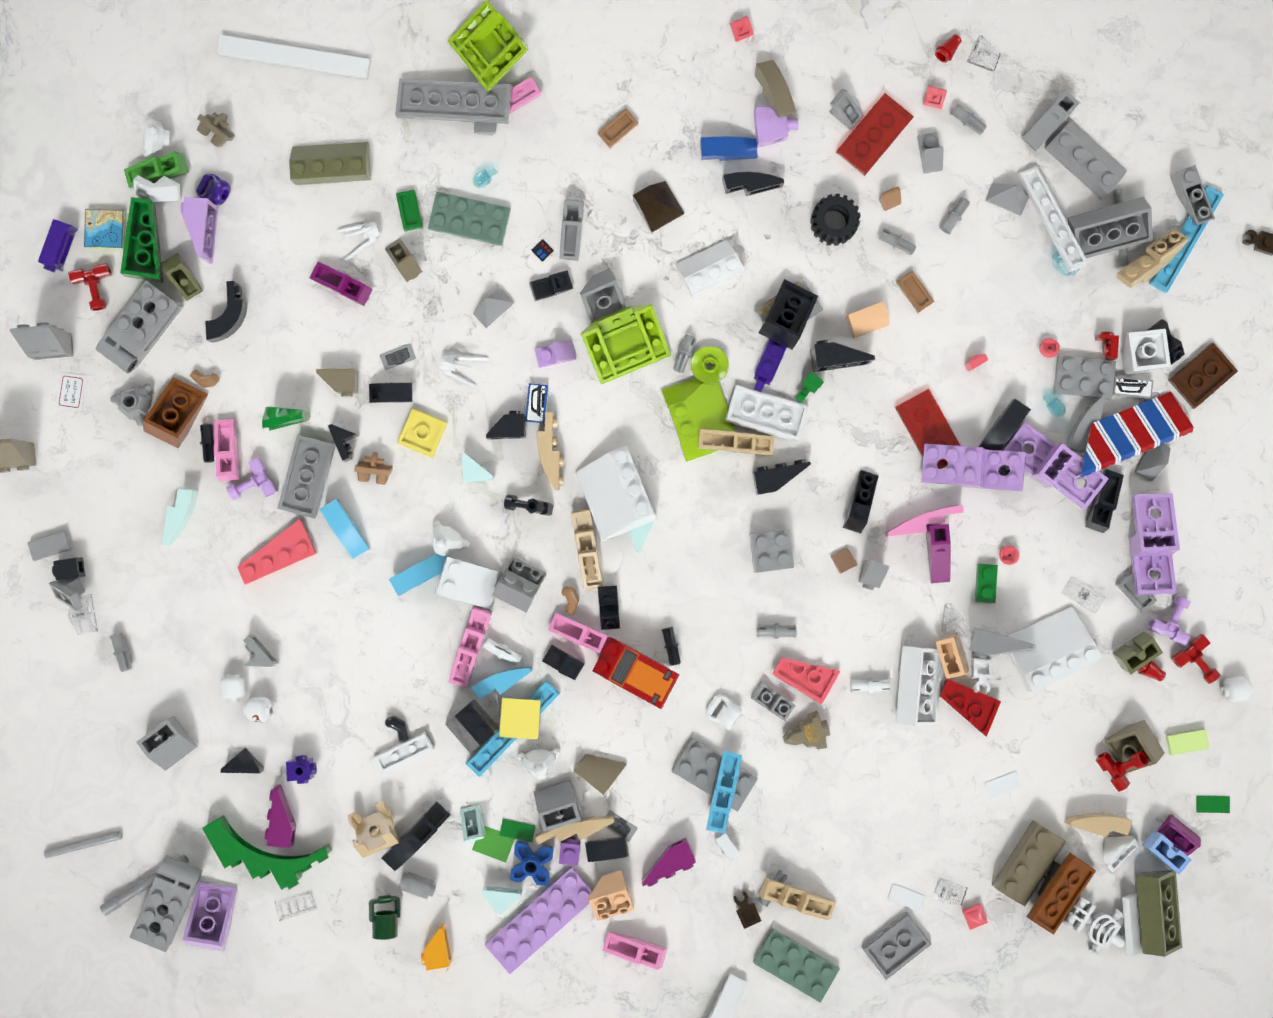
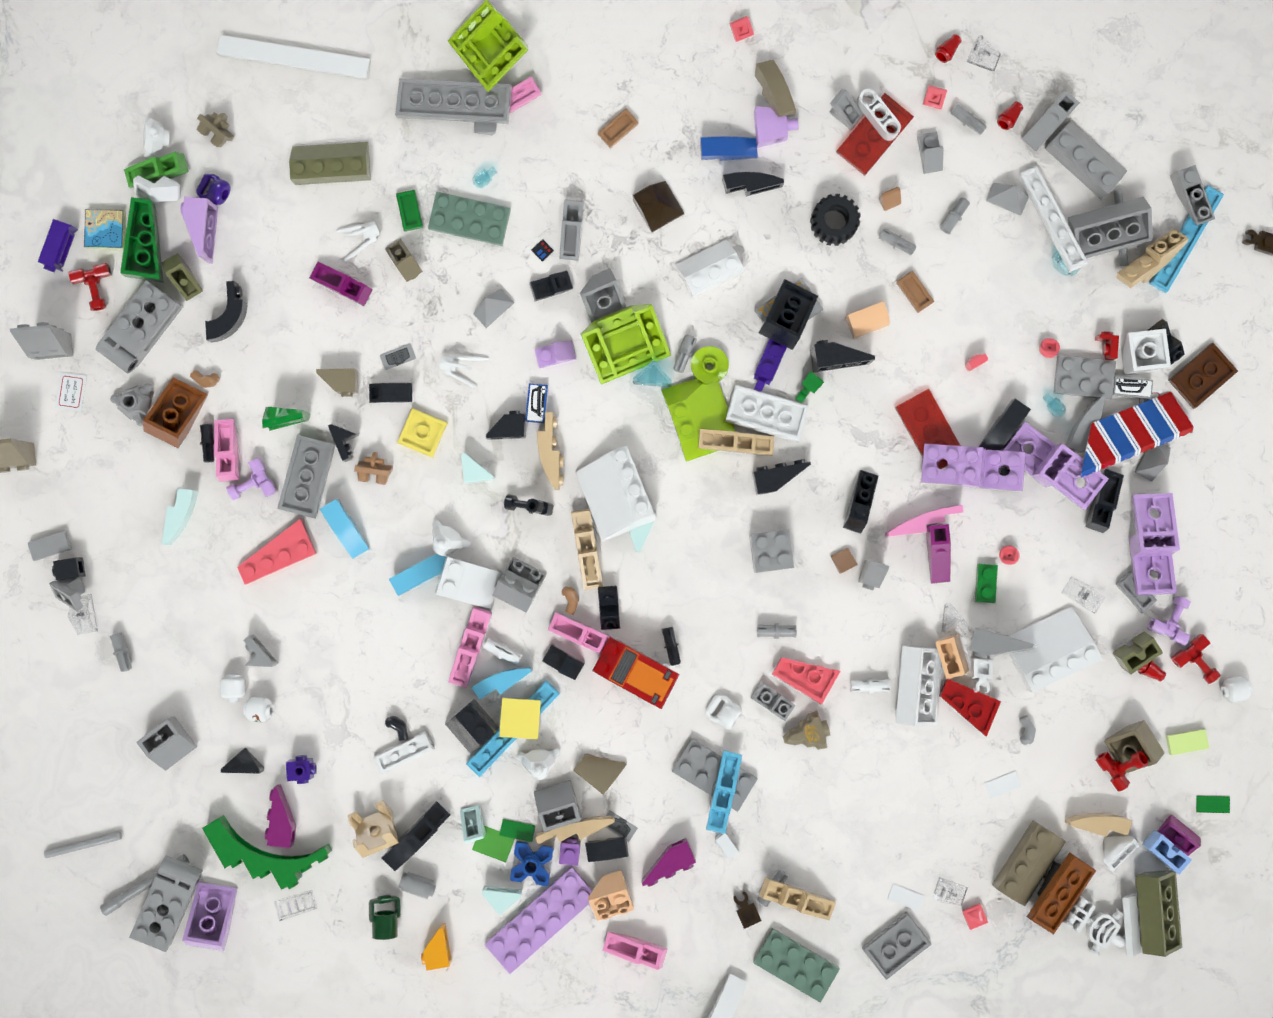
none -> clear light blue slope [633,360,672,387]
none -> white beam [857,88,901,141]
none -> red cone [997,101,1023,130]
none -> light grey arm [1019,715,1036,745]

